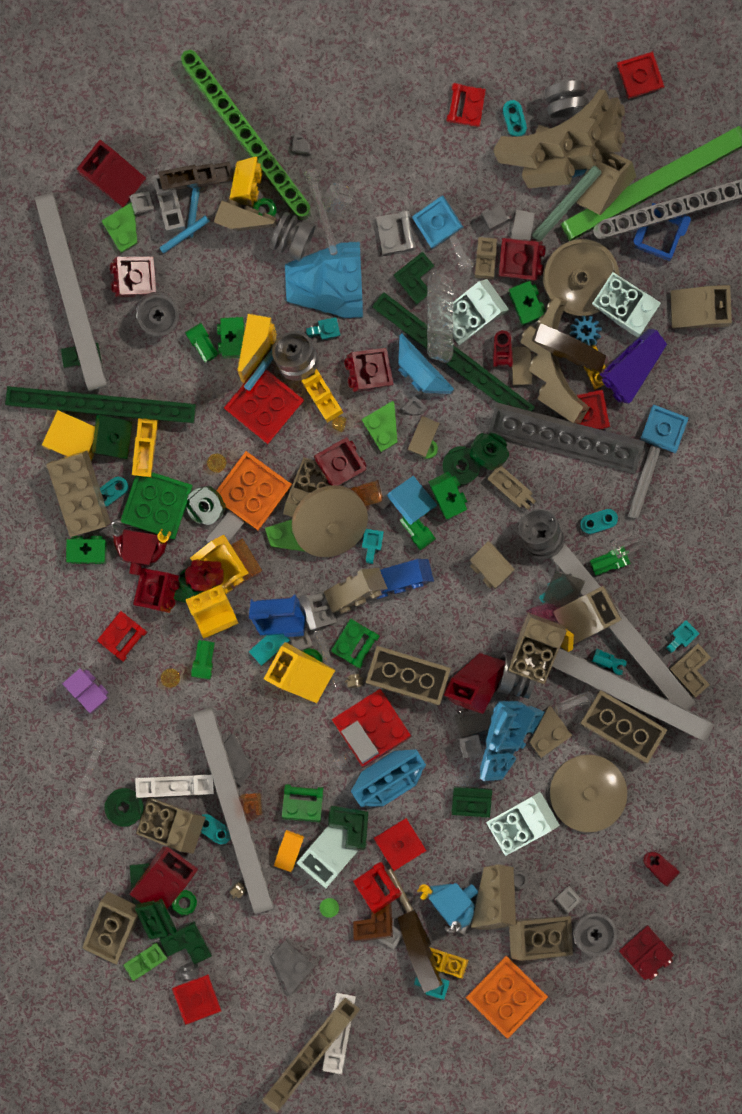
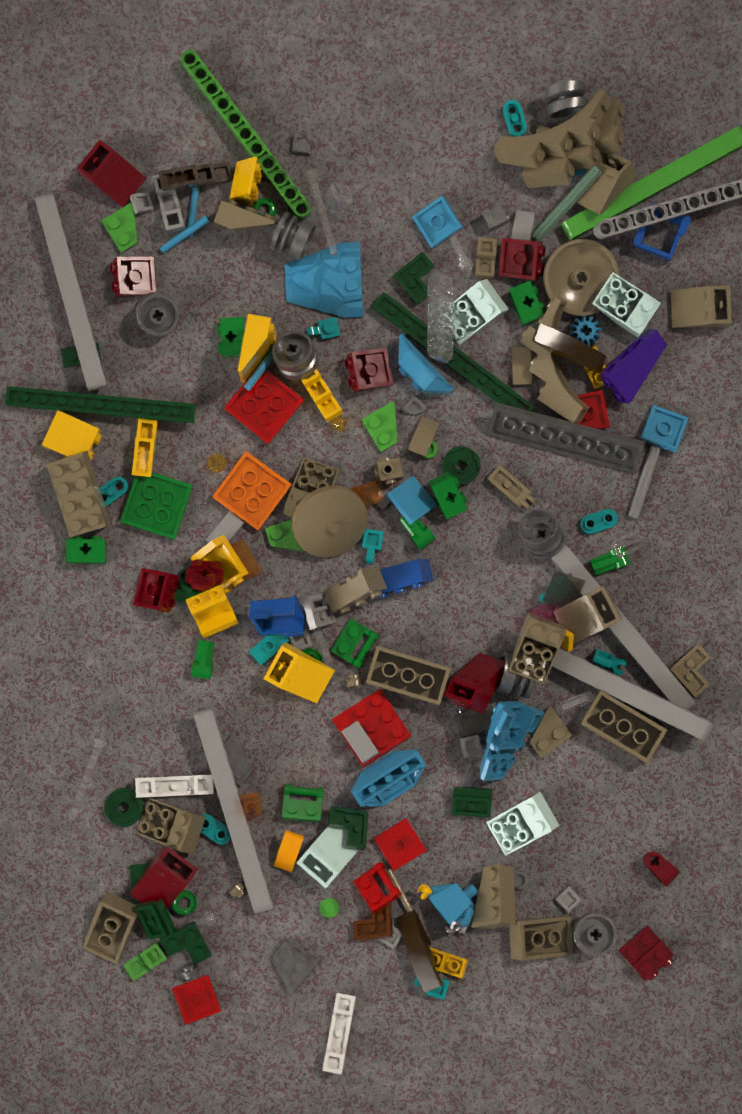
medium lavender brick [62,668,109,714] -> none
dark green plate [92,415,132,459] -> none
red plate [97,611,148,662] -> none
dark red torso [111,520,171,576] -> none
clear yellow plate [161,668,180,688] -> none
green piece [185,323,219,363] -> none
plate [187,486,226,525] -> none
dark tan arch [262,997,360,1113] -> none
dark red plate [314,437,367,486] -> none
light grey plate [376,211,416,255] -> none
red plate [446,83,486,127] -> none
orange plate [466,956,548,1039] -> none
dark green plate [470,432,509,471] -> none
dark tan slope [470,541,515,589] -> none
dark red piece [493,330,513,367] -> none
dark tan dish [550,755,627,832] -> none
red plate [616,52,665,100] -> none
teal plate [666,620,700,653] -> none
none -> dark tan brick [374,456,403,485]

